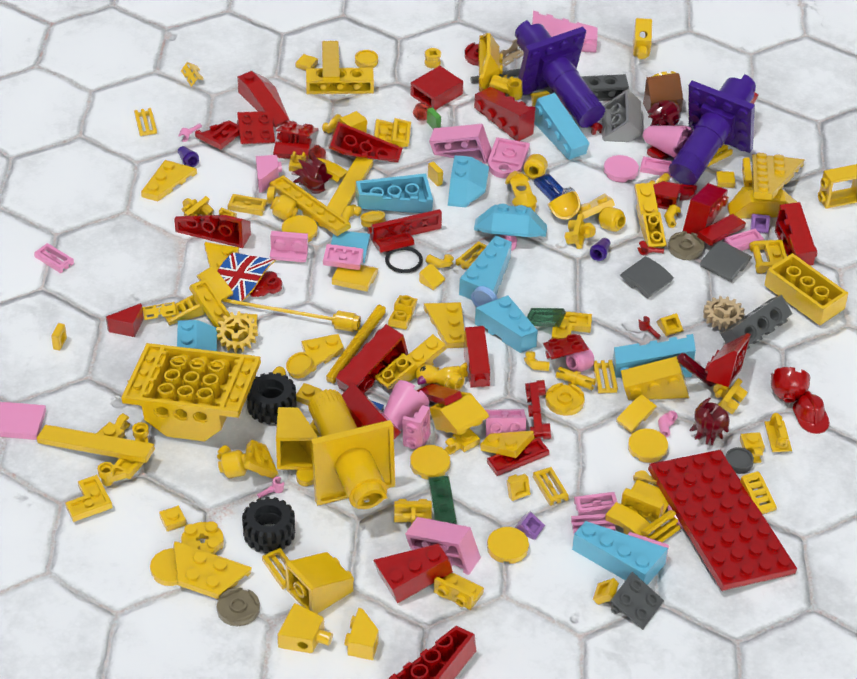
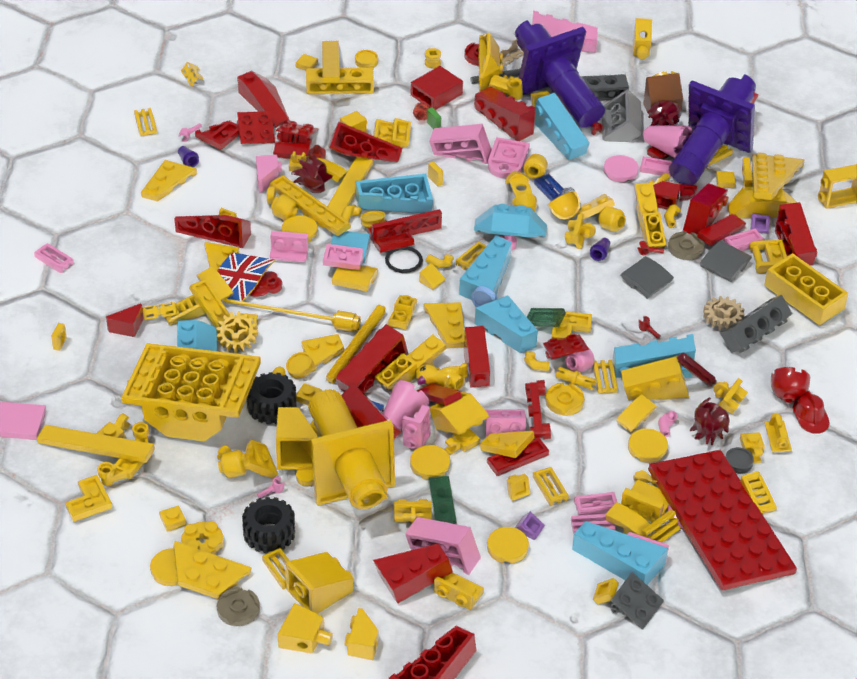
yellow hips [182,196,214,216] -> none
yellow tile [227,194,267,216] -> none
yellow arm [322,114,342,133] -> none
medium azure wedge [448,155,489,208] -> none
yellow slope [656,313,684,336] -> none
red slope [705,333,751,387] -> none

